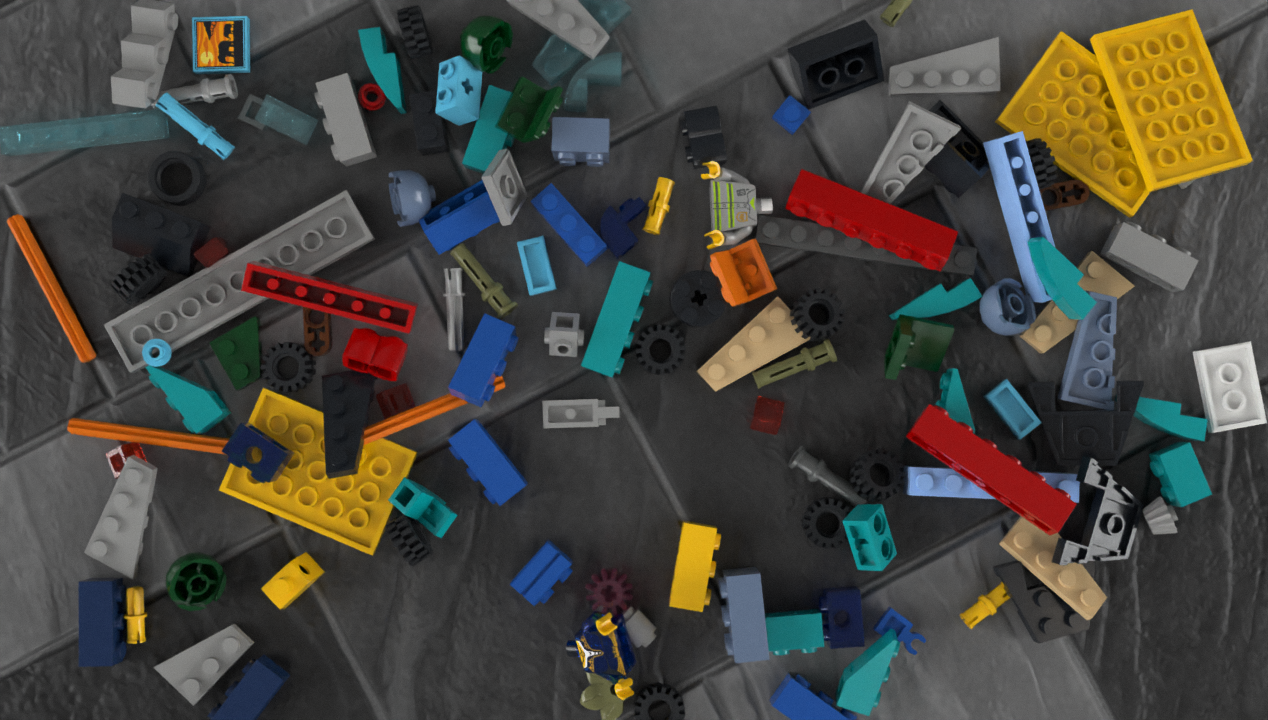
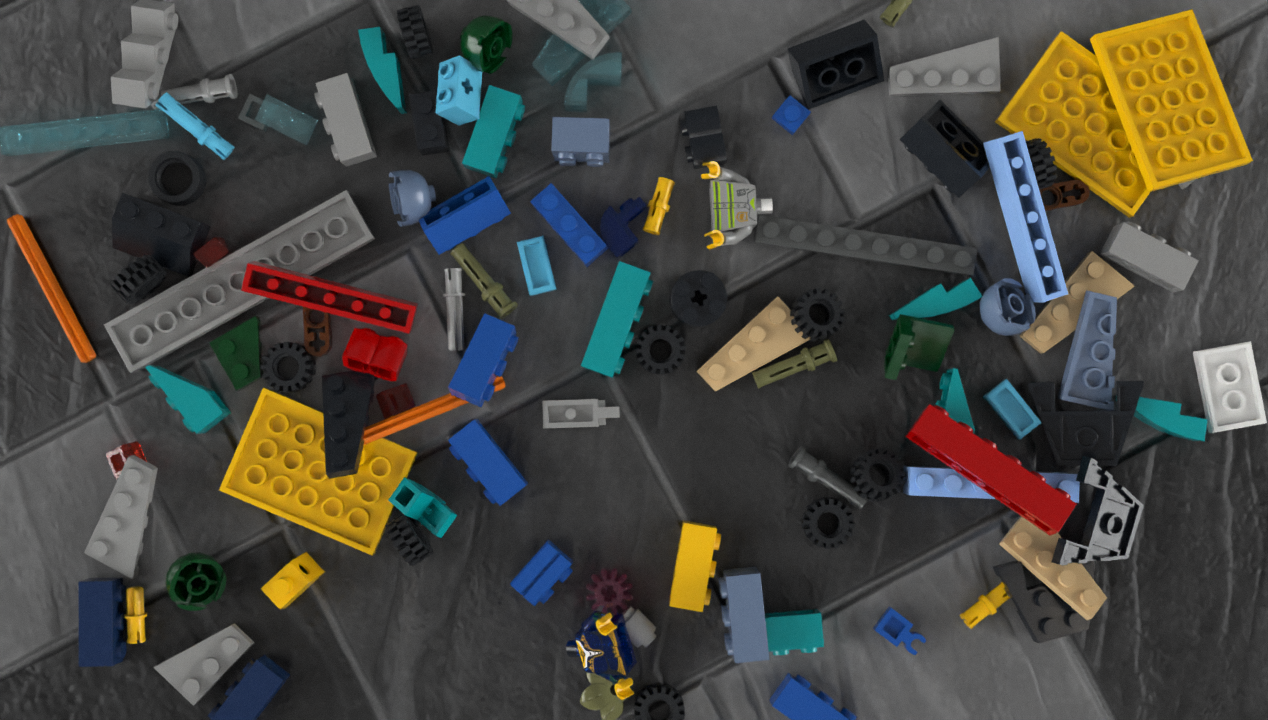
orange axle [67,418,234,455] -> none
medium azure plate [142,339,172,367] -> none
tile [192,16,250,74] -> none
clear blue brick [222,422,295,483] -> none
red plate [358,83,386,111] -> none
light grey tile [481,148,528,226] -> none
dark green bracket [495,76,563,143] -> none
light grey brick [544,312,585,357] -> none
orange bracket [710,238,777,307] -> none
clear red slope [750,396,785,435] -> none
red brick [785,169,958,272] -> none
clear blue brick [819,586,865,649] -> none
teal slope [835,629,900,716] -> none
teal brick [843,504,897,571] -> none
light grey wing [860,101,961,204] -> none
teal slope [1027,237,1097,320] -> none
light grey piece [1142,496,1178,535] -> none
teal brick [1149,442,1212,507] -> none

